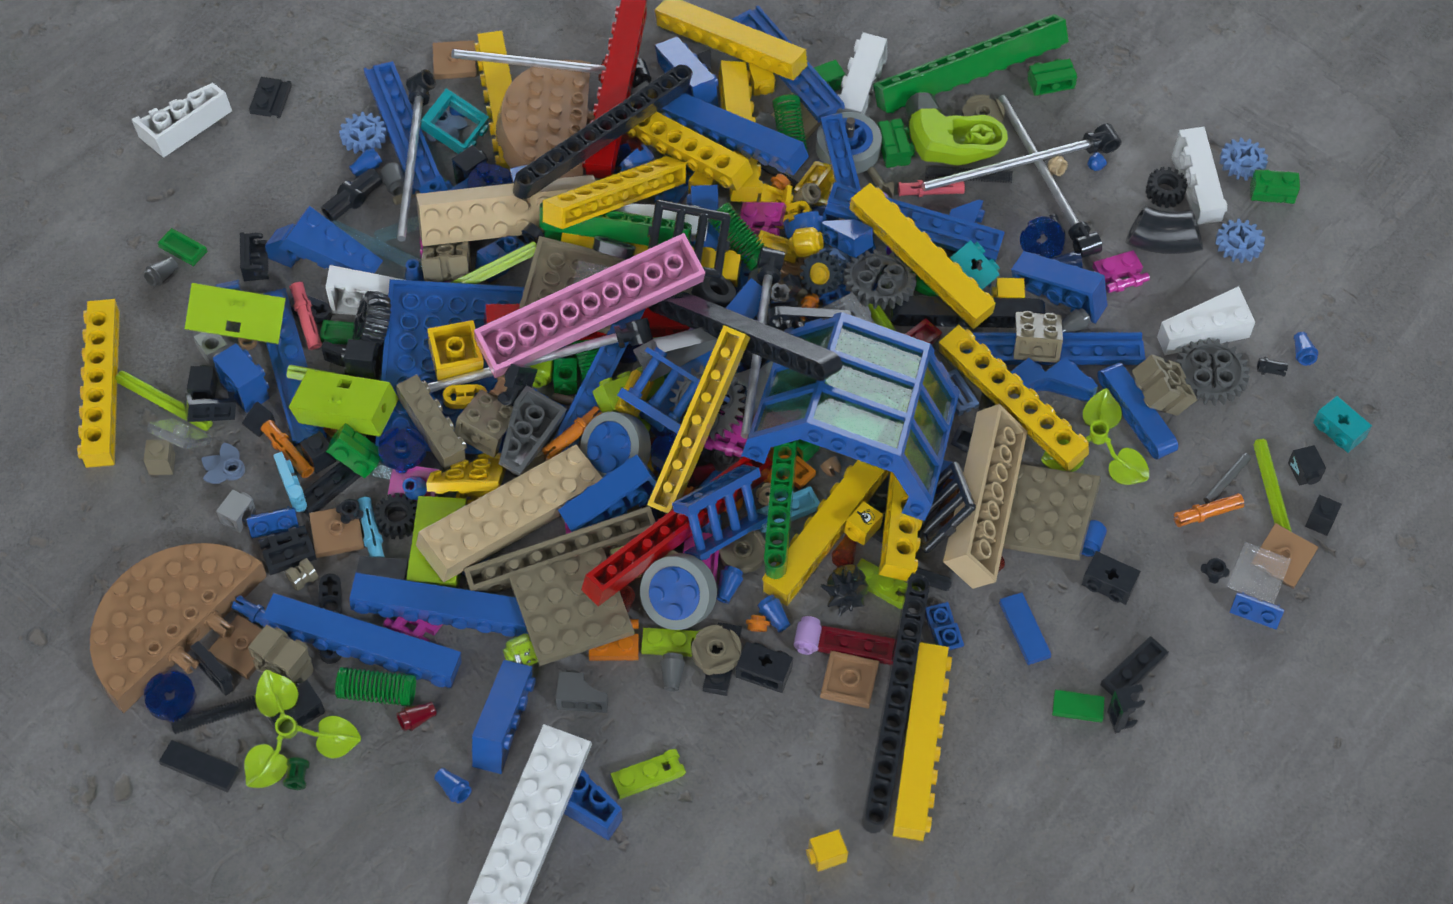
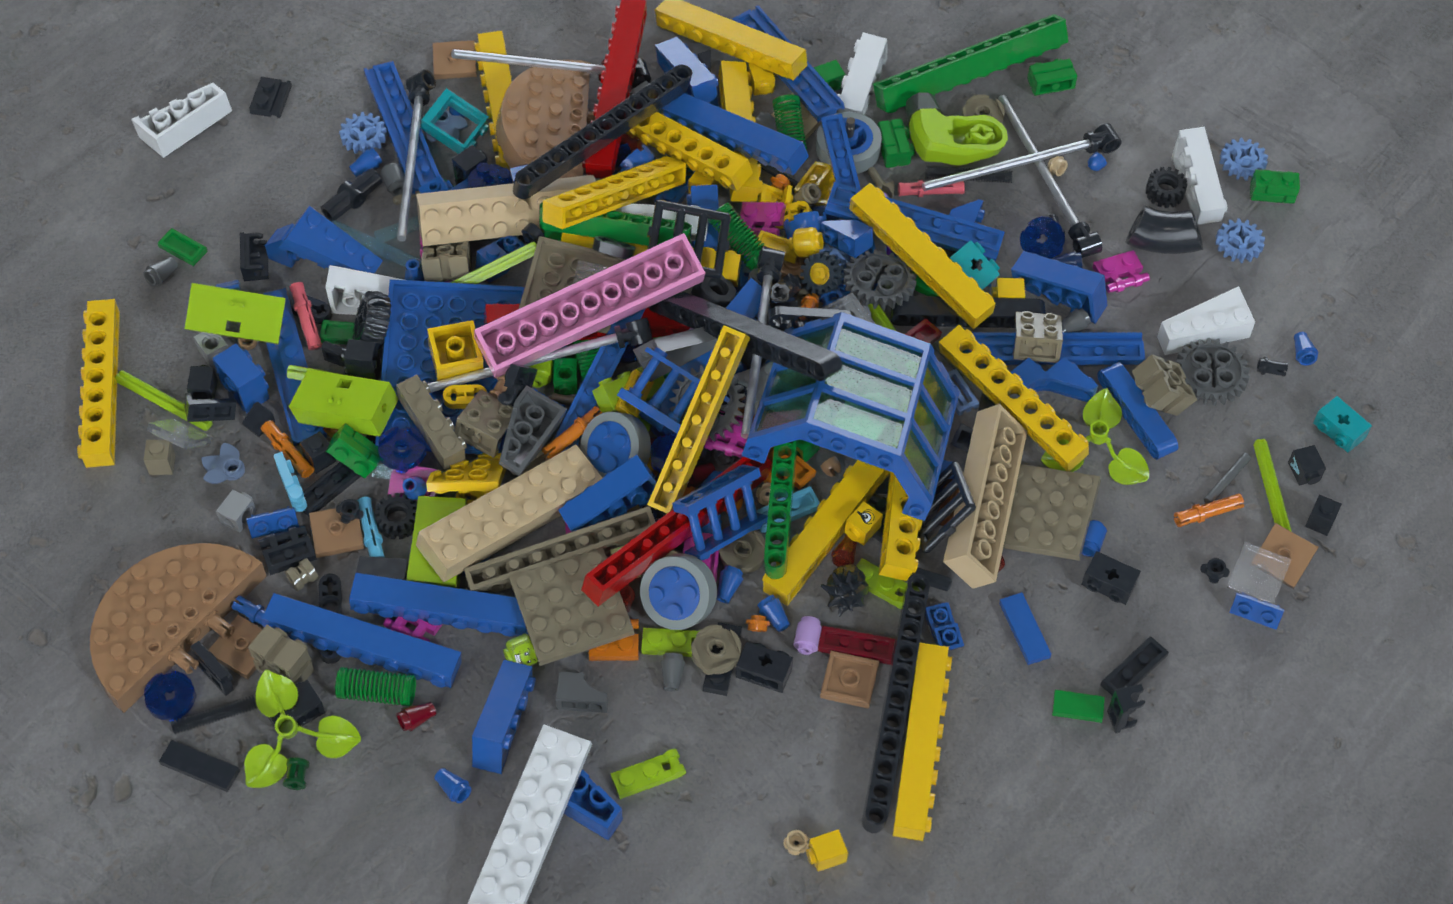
none -> tan plate [783,830,809,855]

